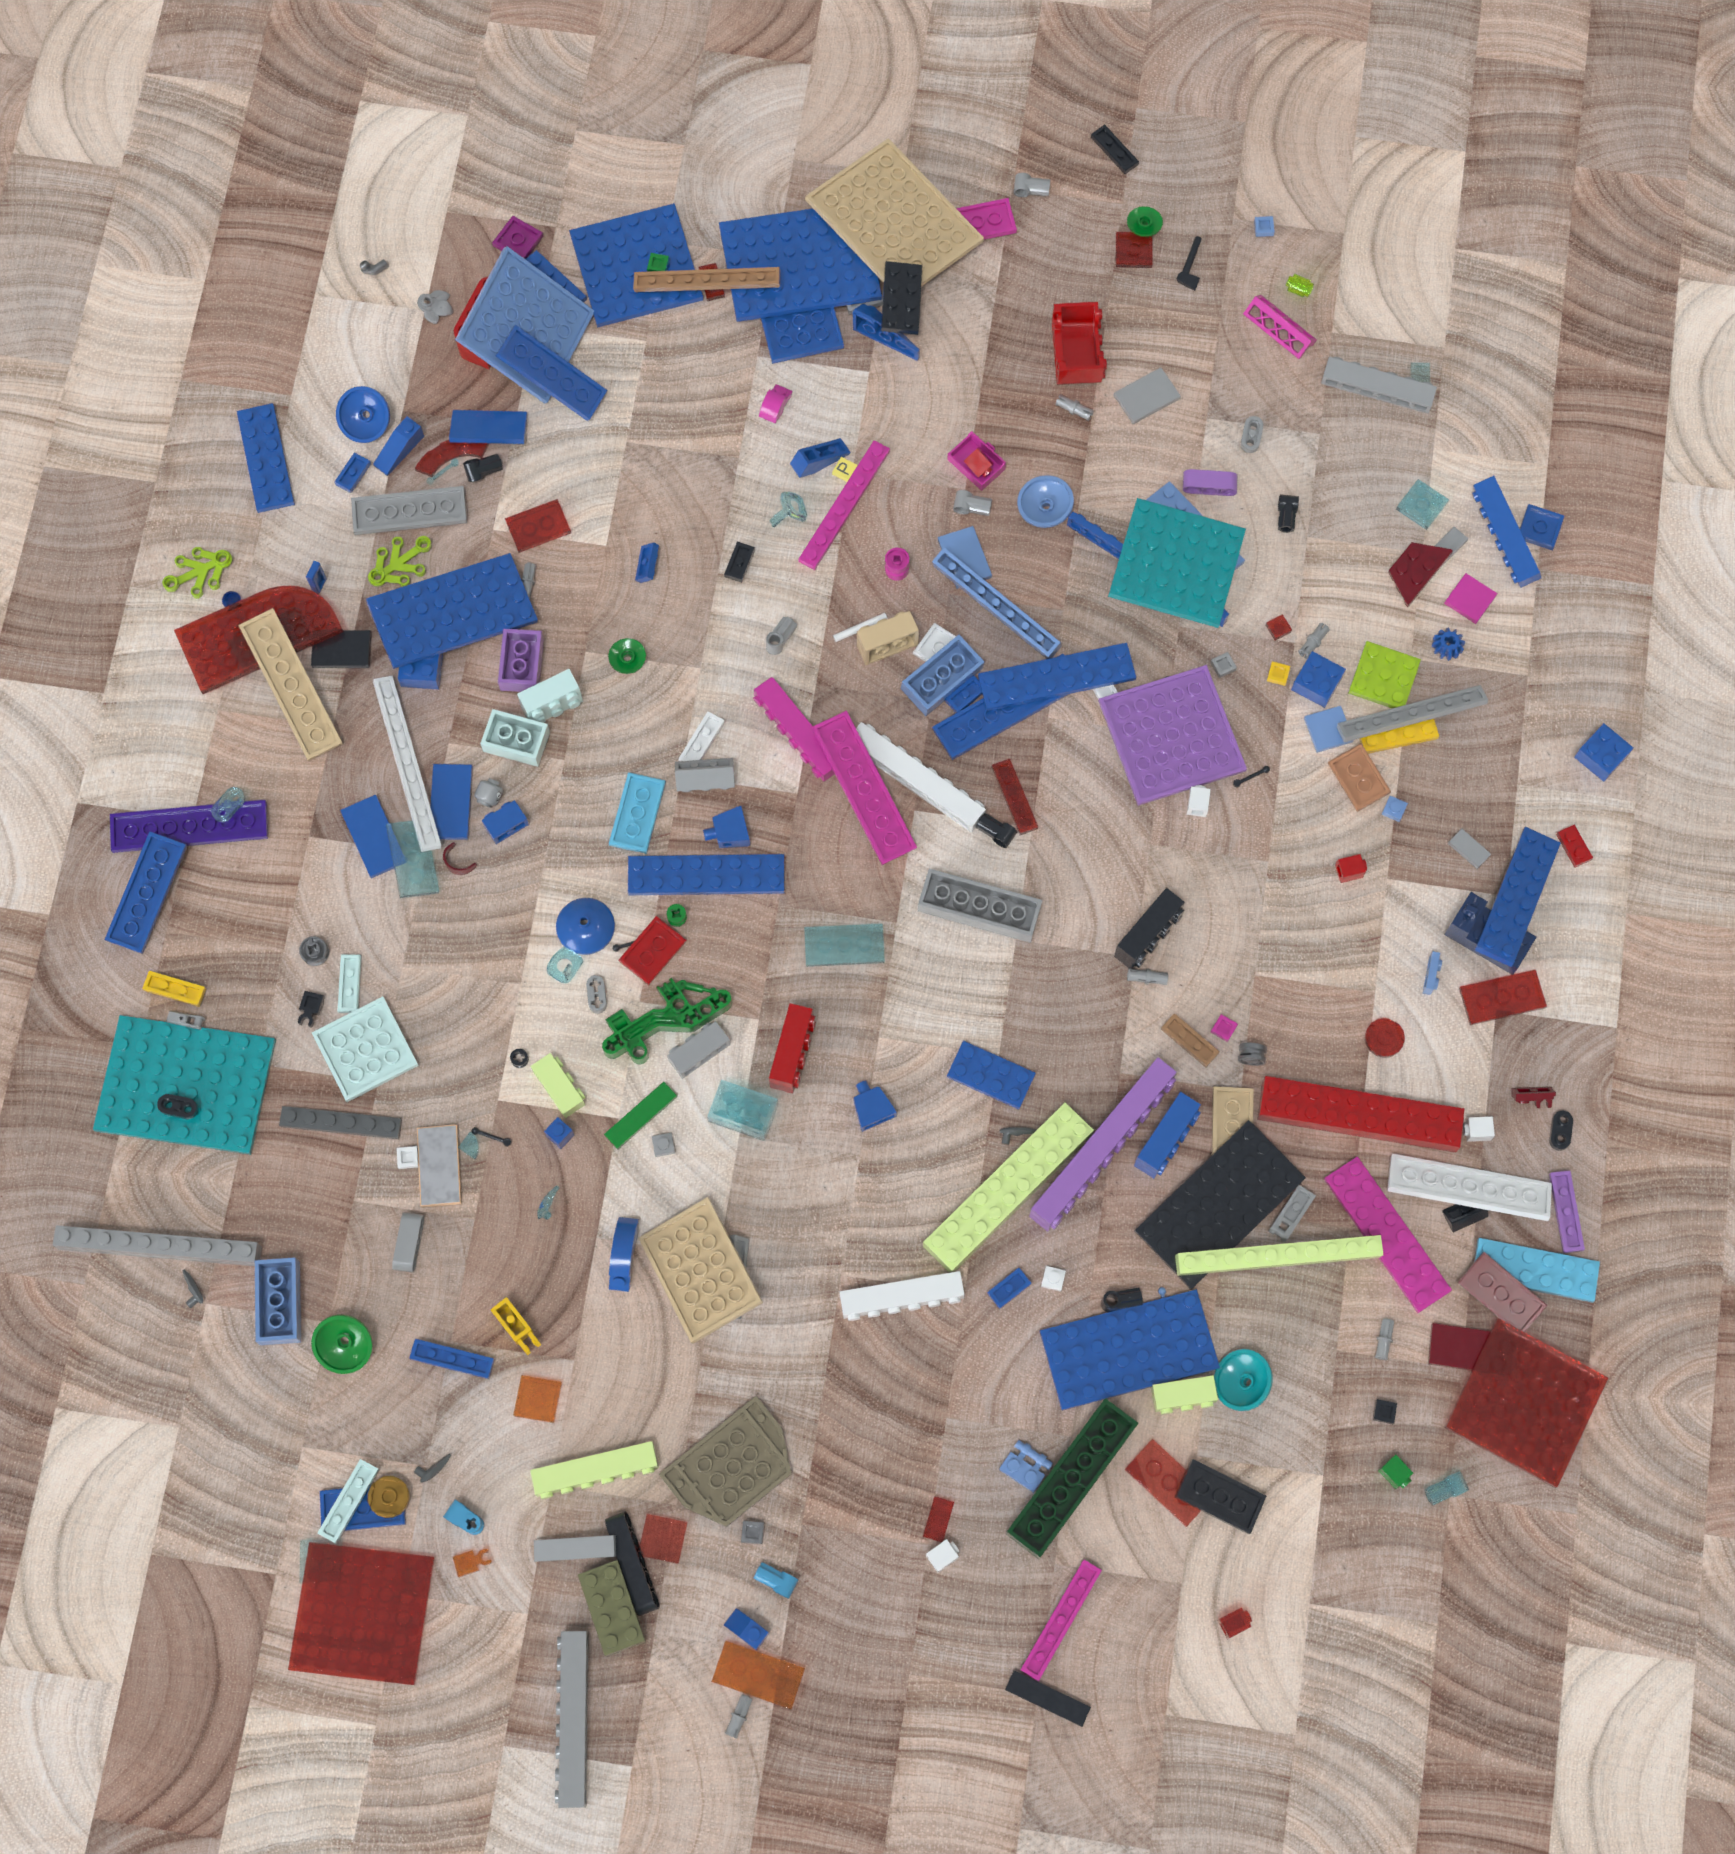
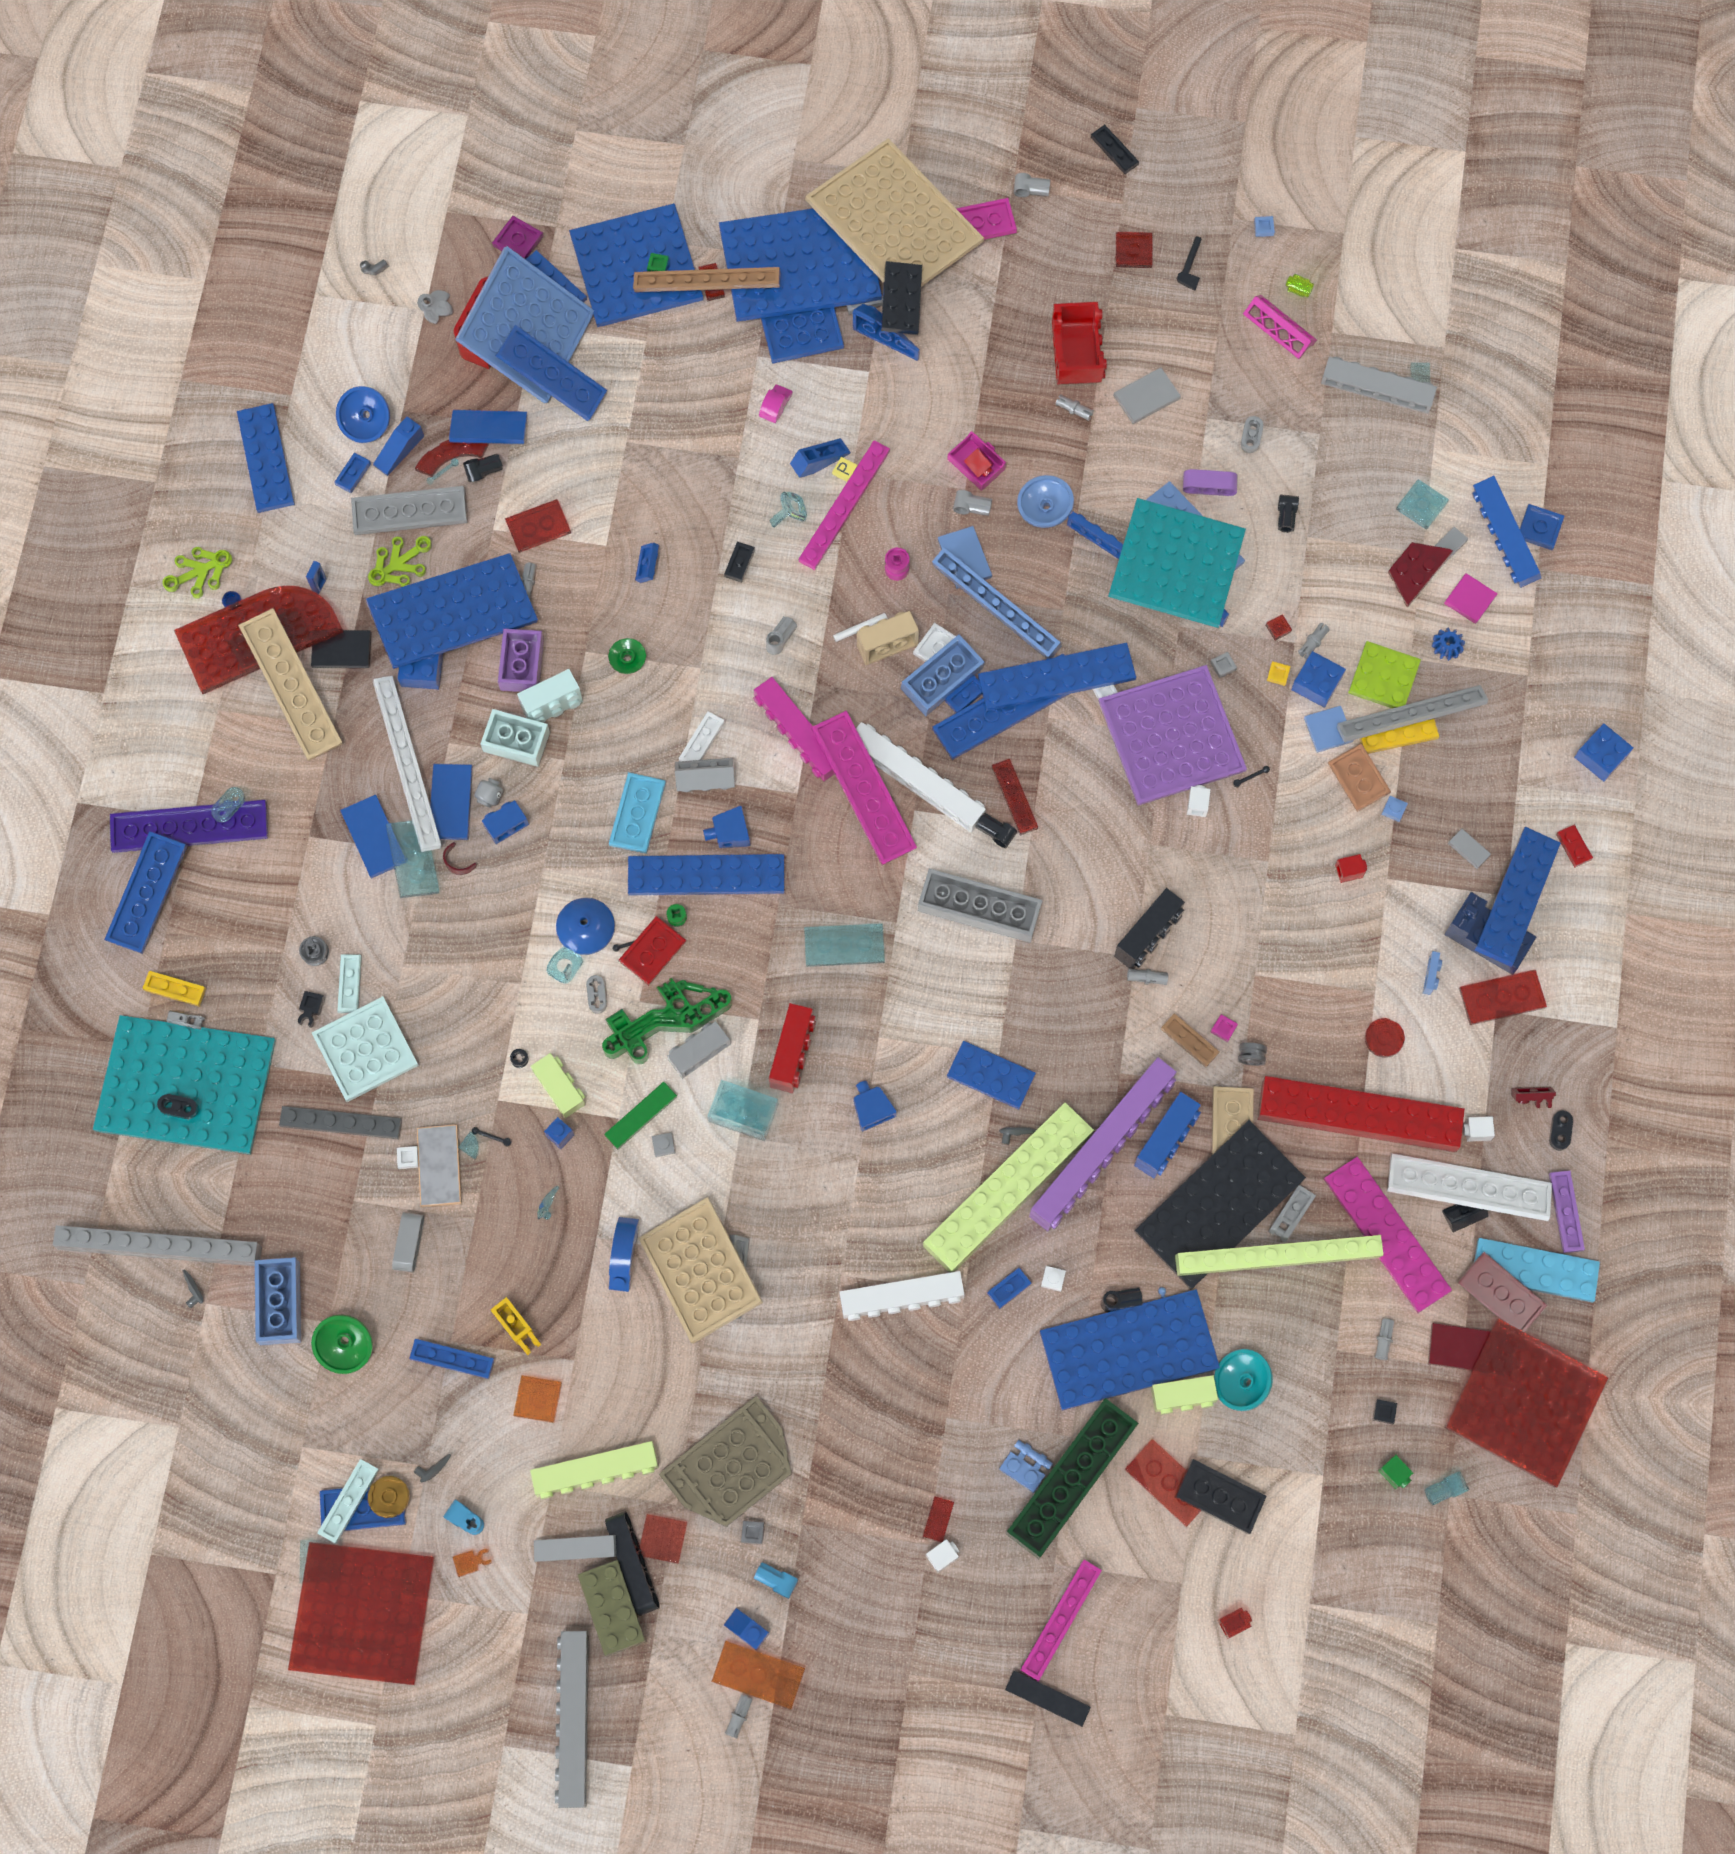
green dish [1127,206,1163,237] -> none

